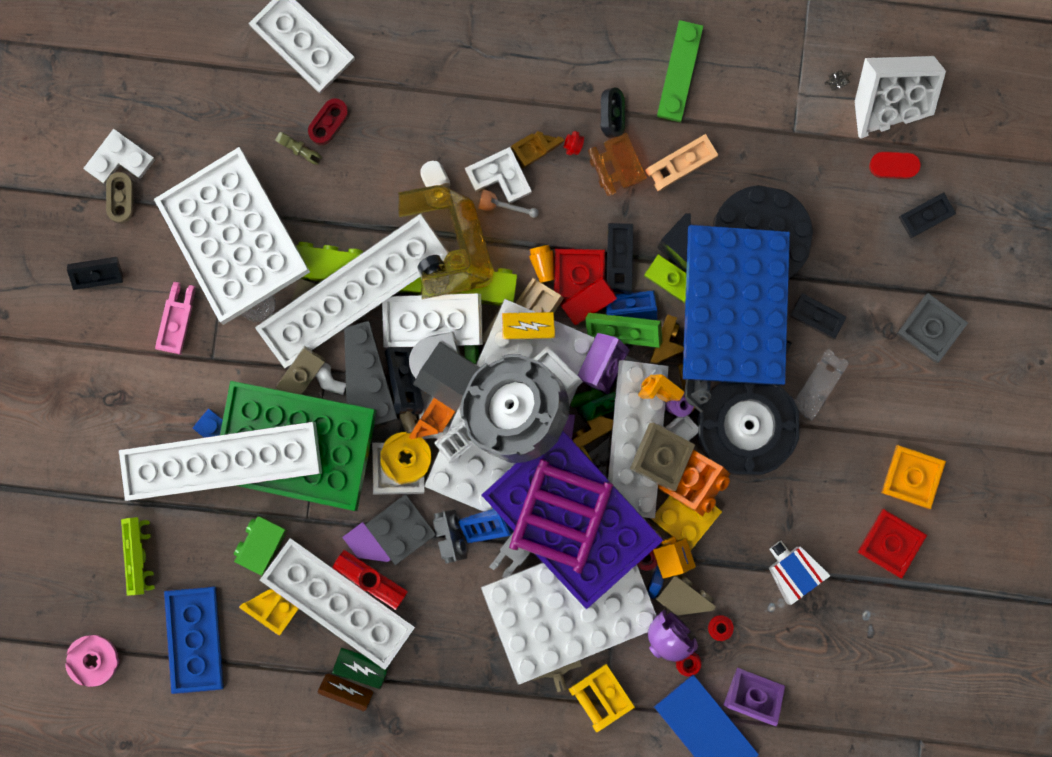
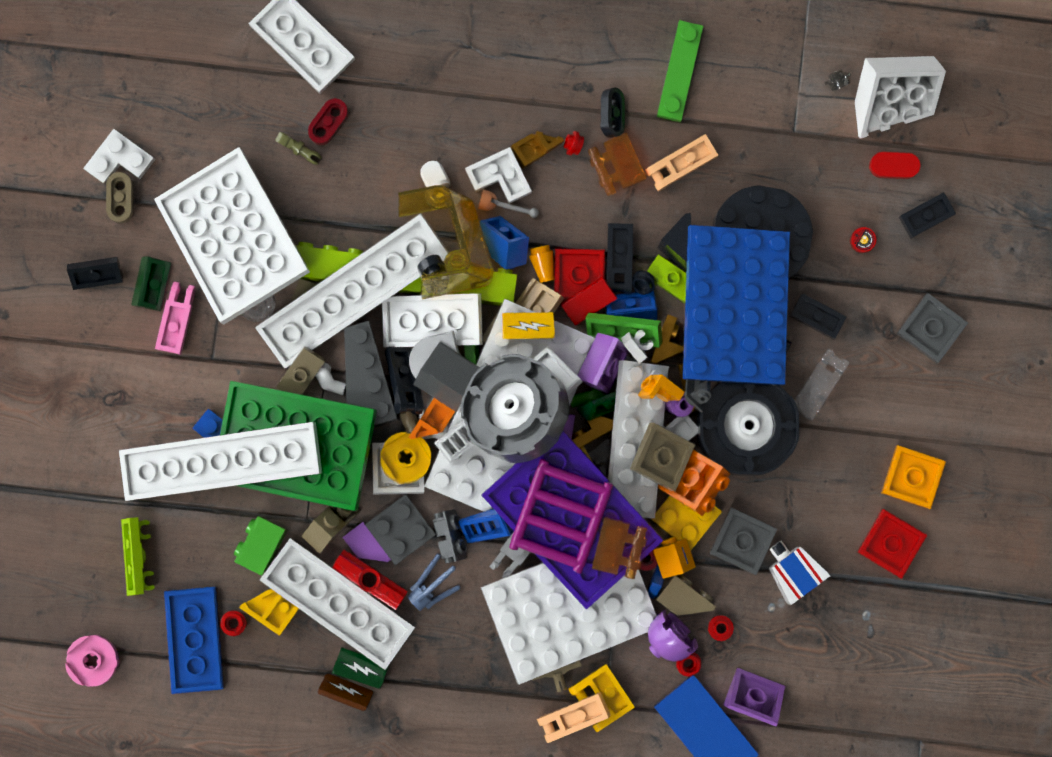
none -> dark green slope [131,256,171,311]
none -> red plate [221,610,247,636]
none -> dark tan slope [301,506,360,553]
none -> sand blue plant [407,554,461,611]
none -> blue slope [479,216,529,269]
none -> light nougat plate [537,692,611,743]
none -> clear orange plate [592,517,647,579]
none -> white tile [621,329,654,364]
none -> black plate [632,270,657,295]
none -> dark grey plate [709,507,777,575]
none -> tile [850,227,876,253]

